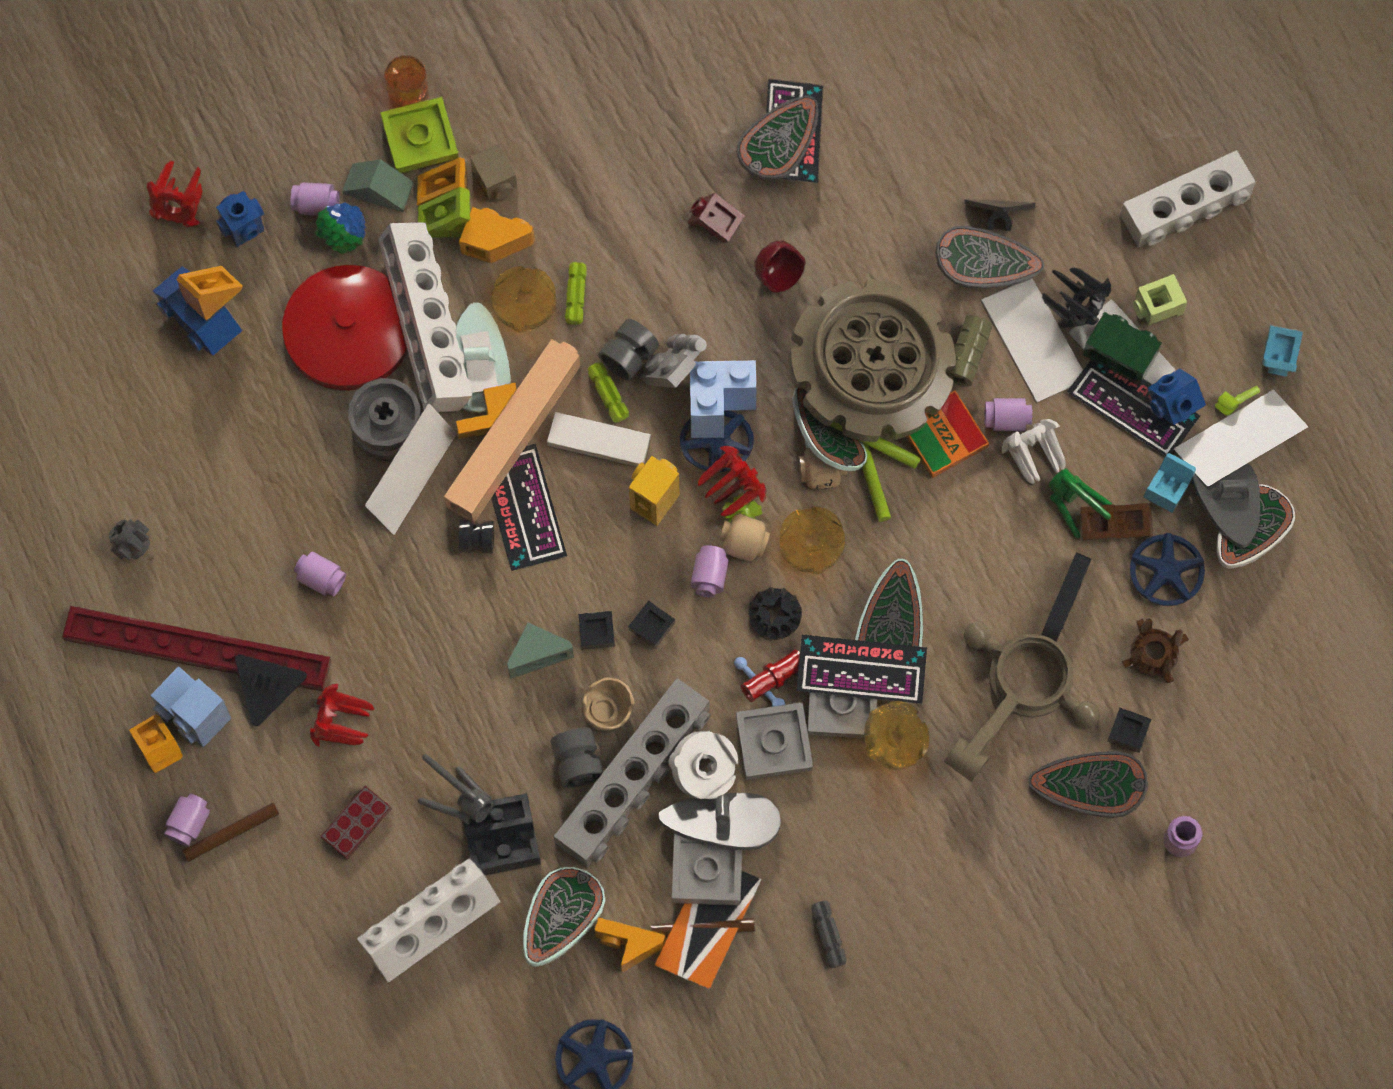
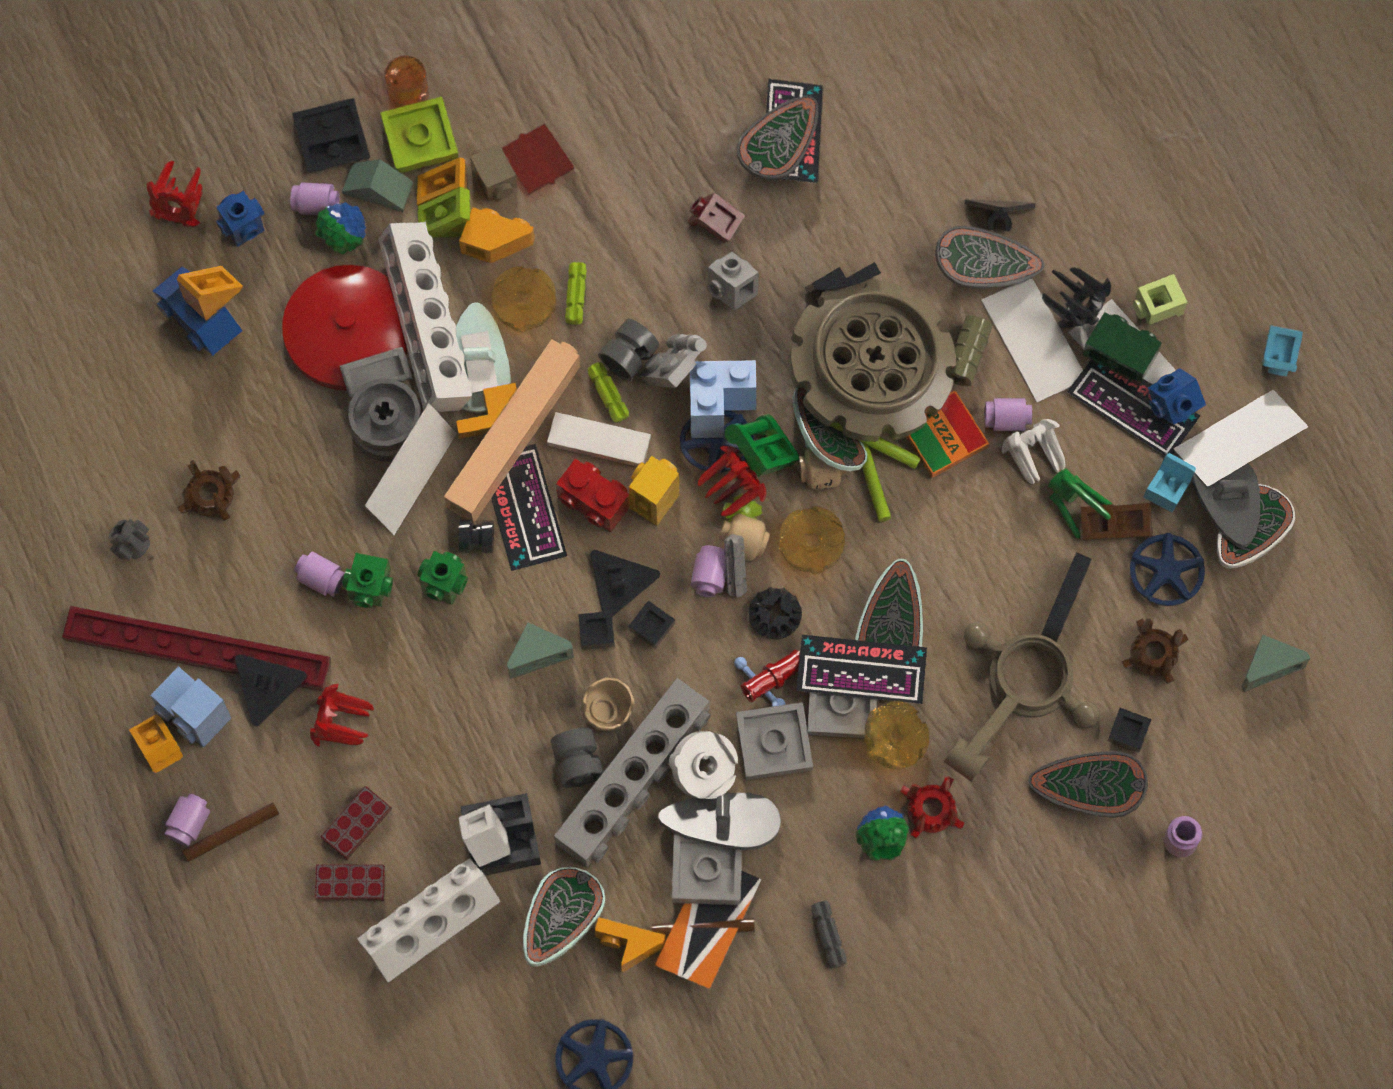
dark grey plant [418,754,494,825] -> none
dark red hair [754,240,806,293] -> none
white brick [1120,150,1255,248] -> none
lime hand [1215,386,1260,416] -> none
none -> reddish brown piece [177,460,240,521]
none -> black slope [292,98,370,174]
none -> dark red tile [315,865,385,901]
none -> light grey tile [339,347,412,397]
none -> green brick [343,553,393,608]
none -> green brick [417,551,468,605]
none -> white brick [459,804,511,867]
none -> clear red piece [502,123,574,195]
none -> red brick [556,458,630,533]
none -> black piece [591,550,660,617]
none -> light grey brick [708,252,759,310]
none -> light grey axle [724,534,747,597]
none -> green plate [725,414,799,477]
none -> black slope [805,262,881,294]
none -> green piece [855,806,910,861]
none -> red piece [900,776,965,839]
none -> sand green slope [1242,635,1310,692]

